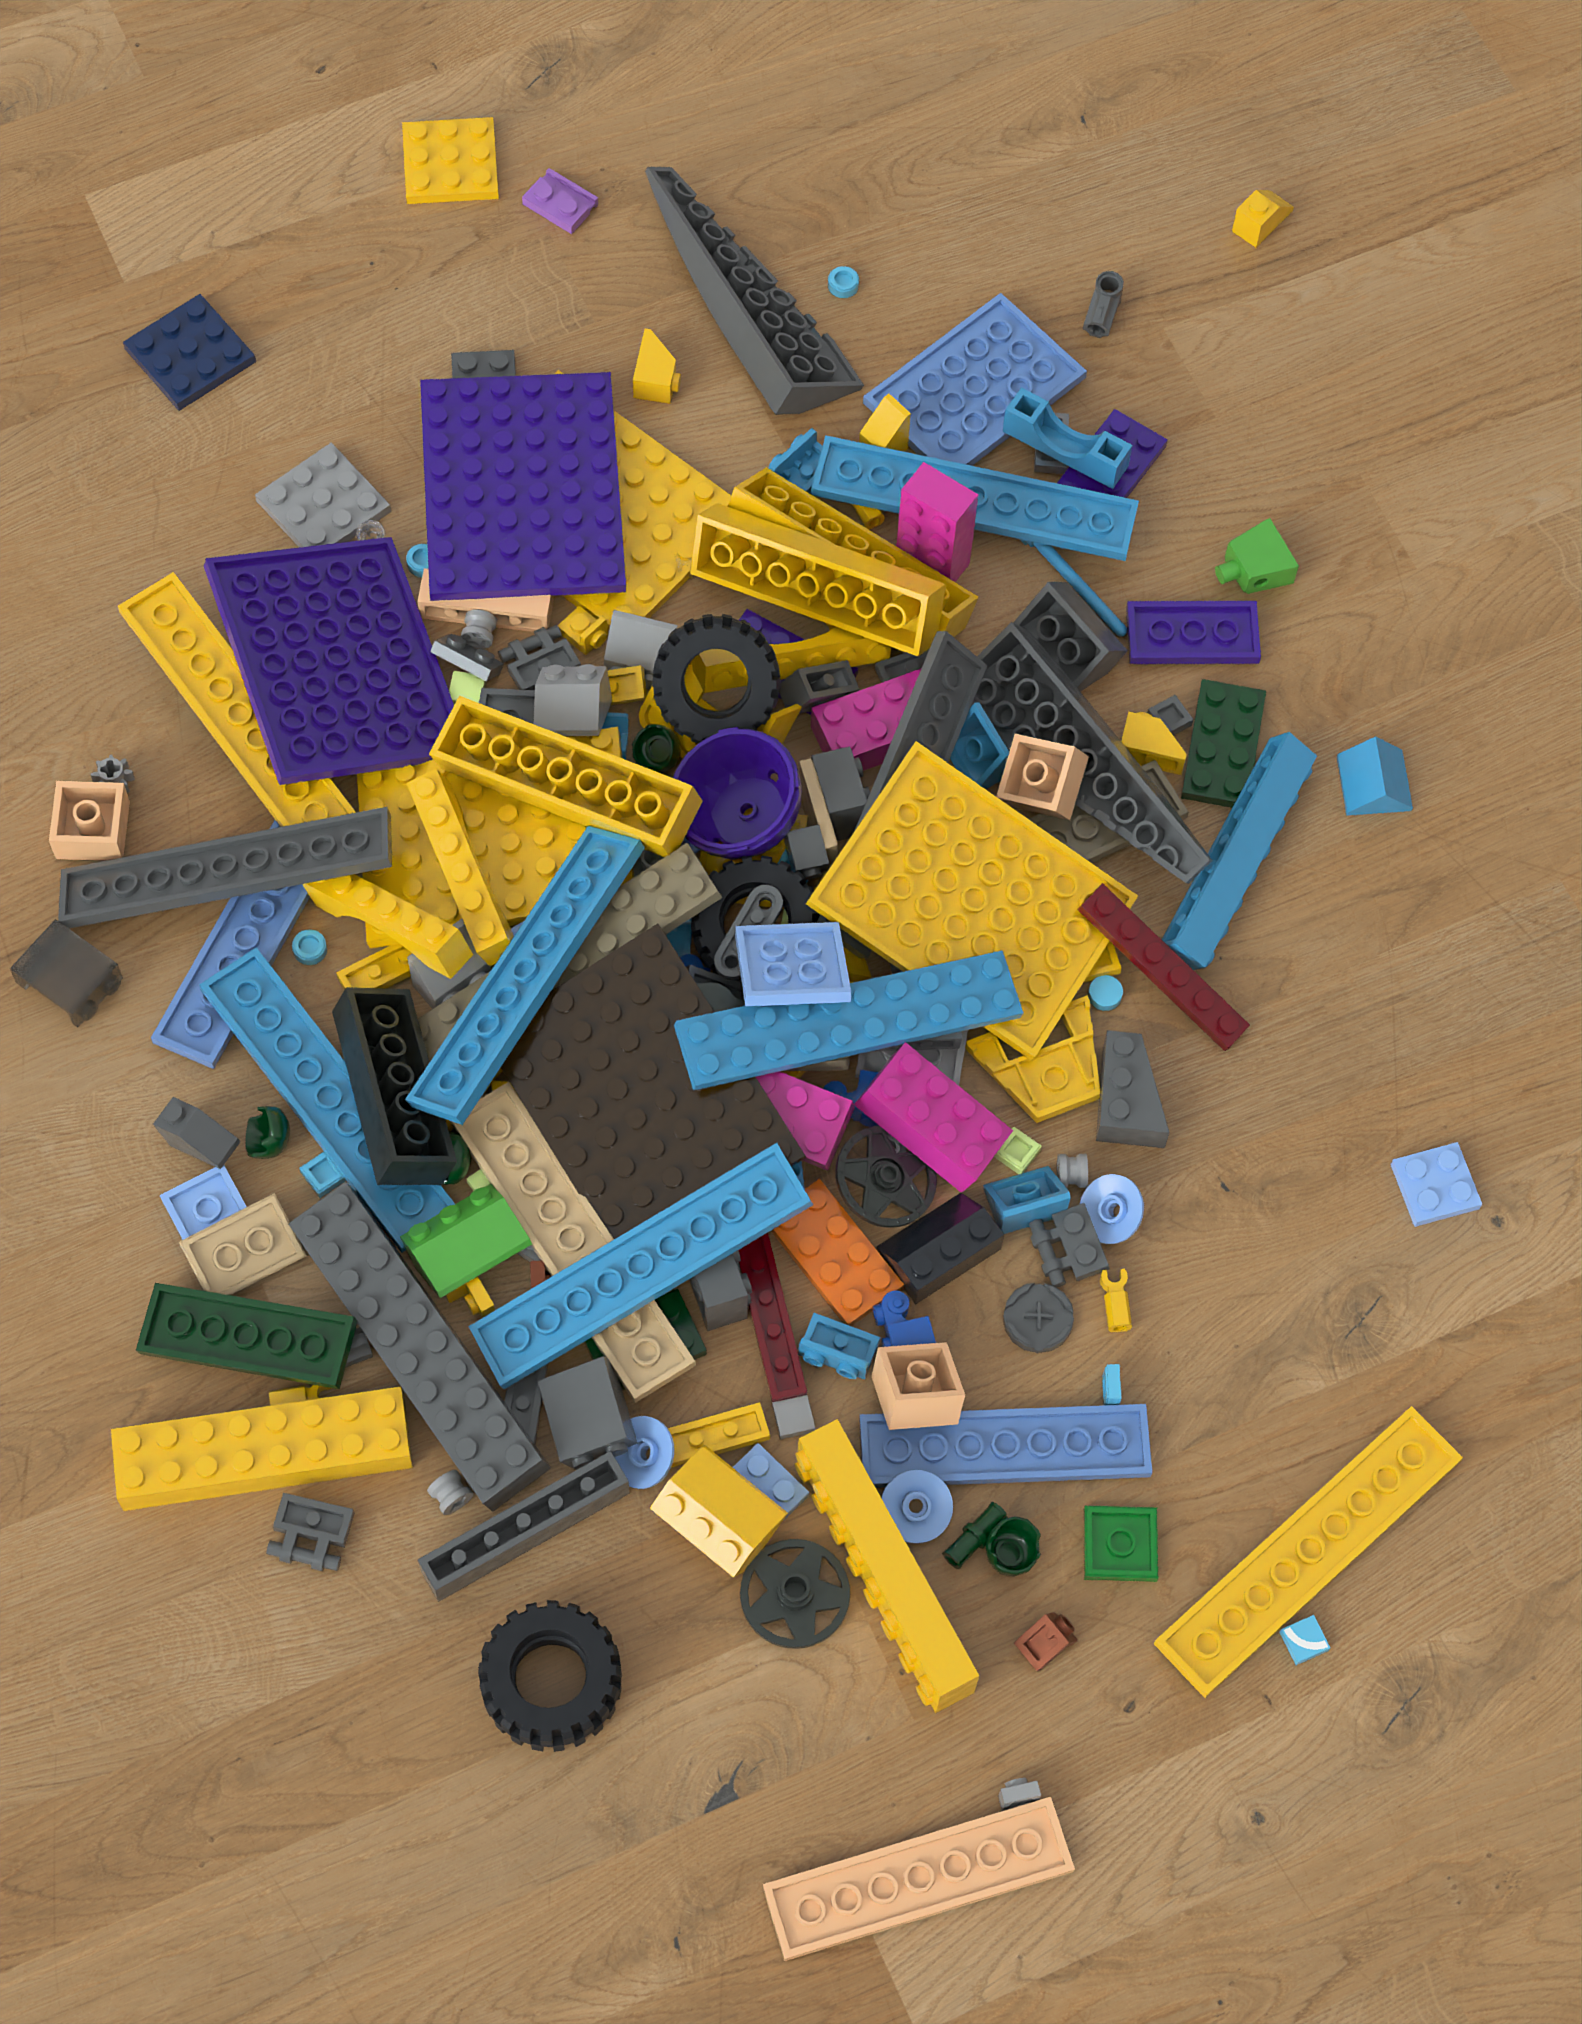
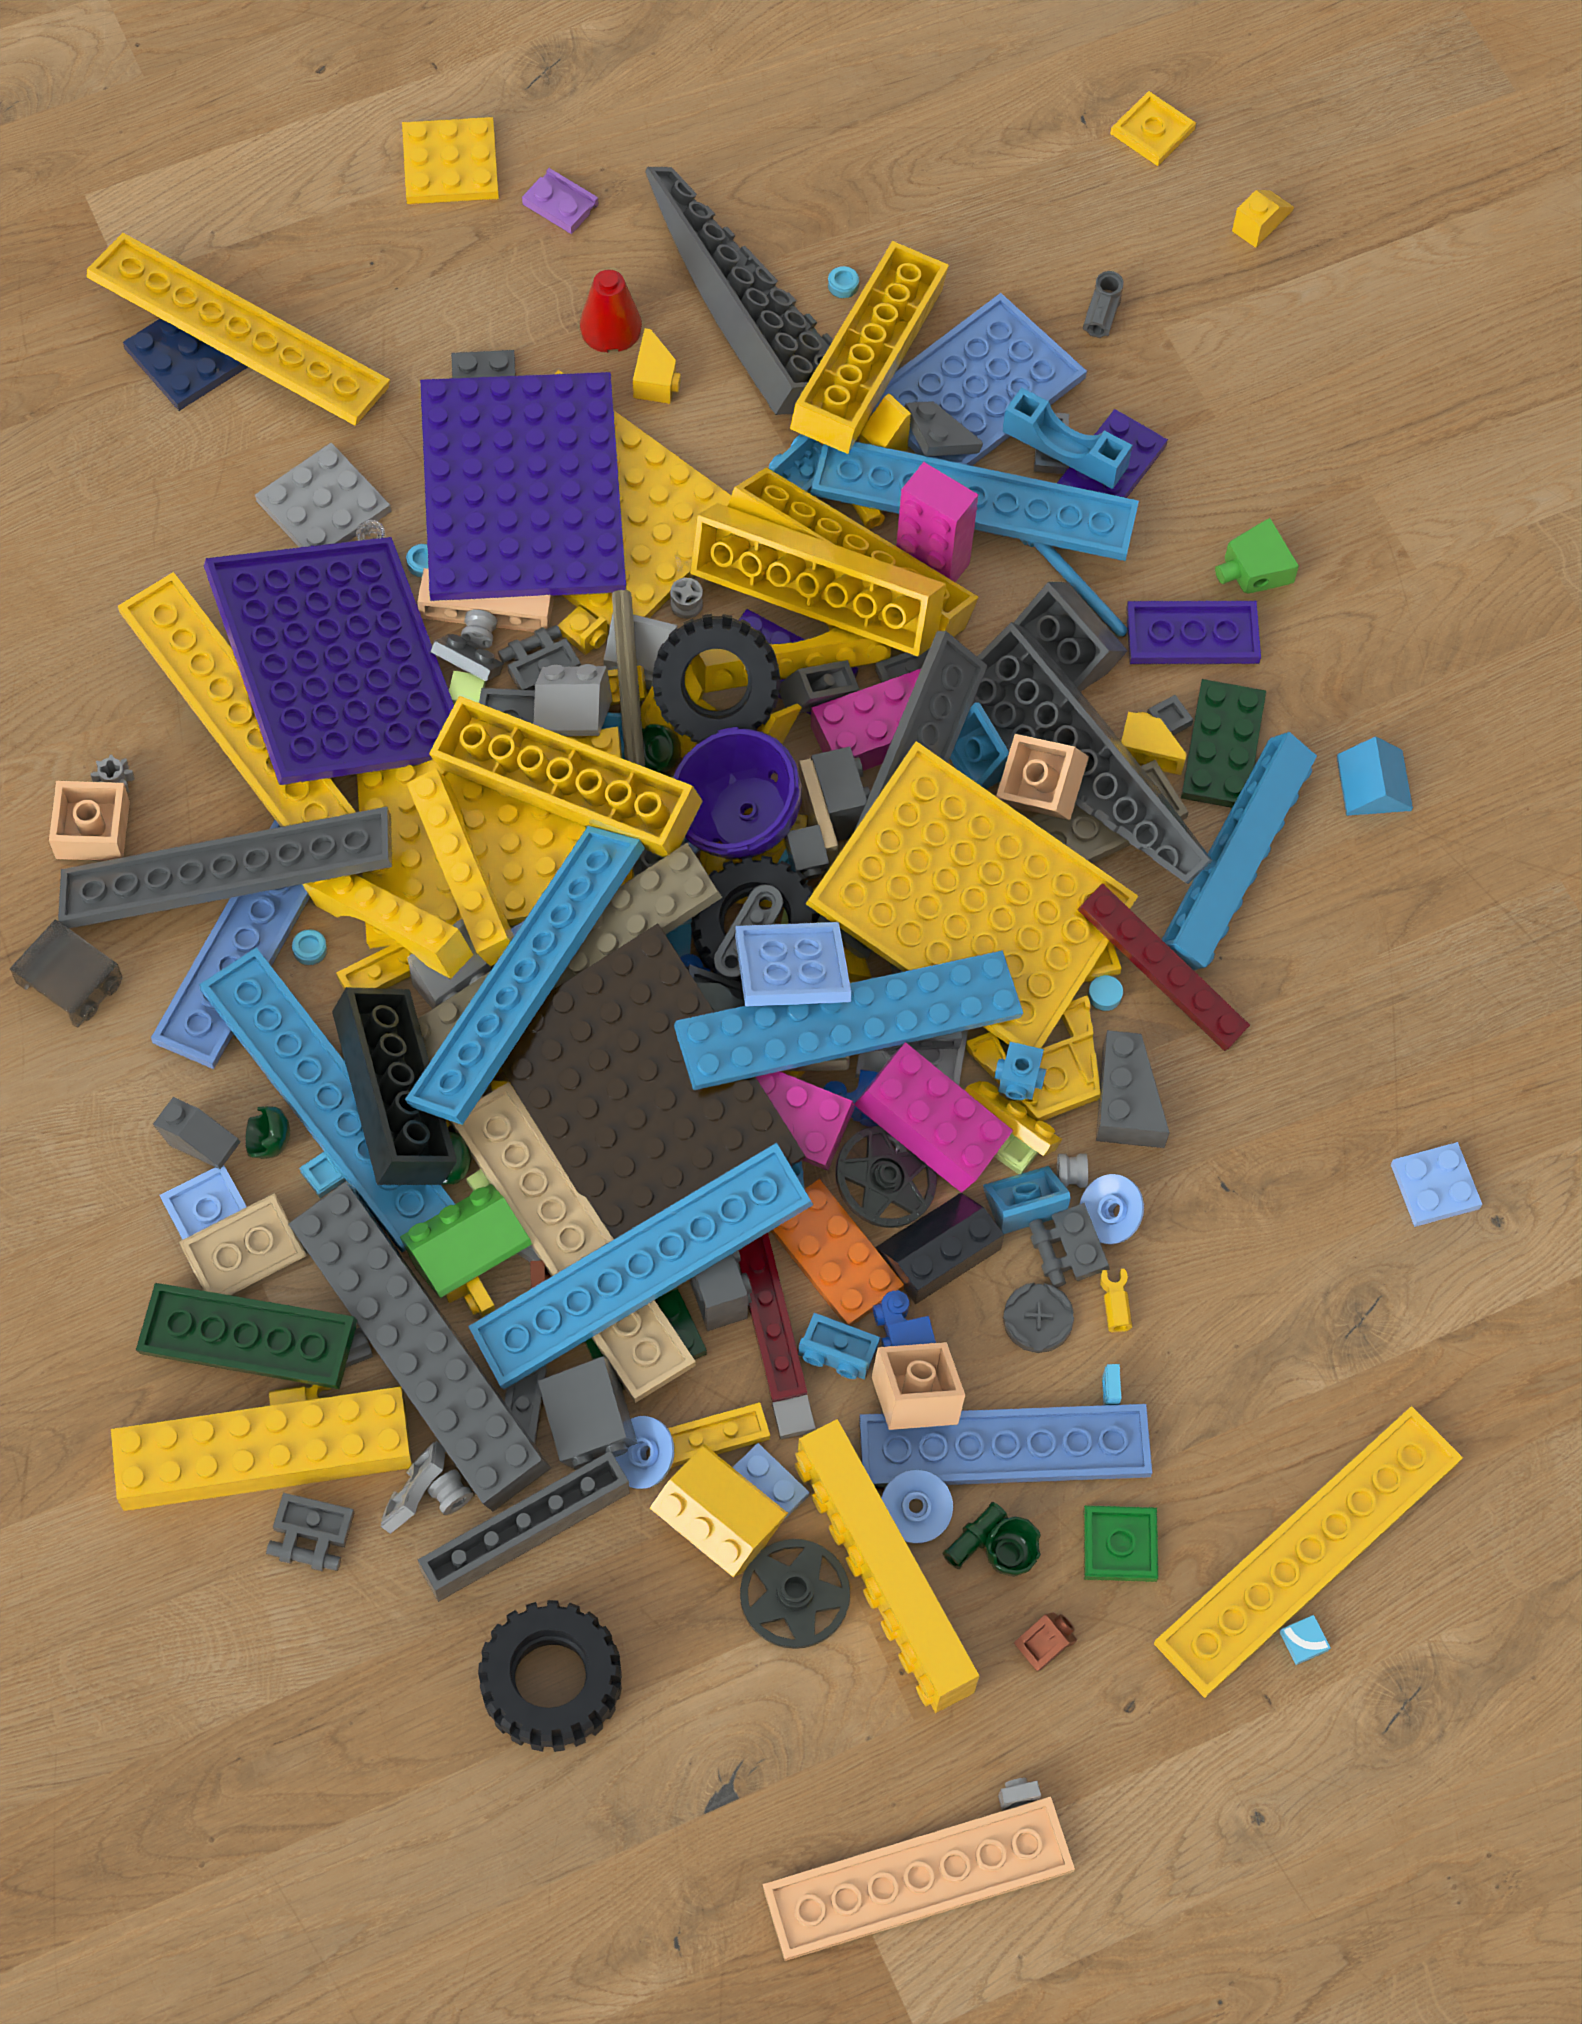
none -> yellow plate [87,232,390,426]
none -> light grey tile [381,1441,446,1534]
none -> red cone [580,269,642,353]
none -> dark tan axle [612,590,645,767]
none -> light grey wheel [670,578,703,619]
none -> yellow brick [790,241,949,454]
none -> dark grey wing [904,401,983,457]
none -> yellow plate [965,1081,1062,1156]
none -> dark azure brick [994,1042,1046,1100]
none -> yellow tile [1110,91,1196,166]

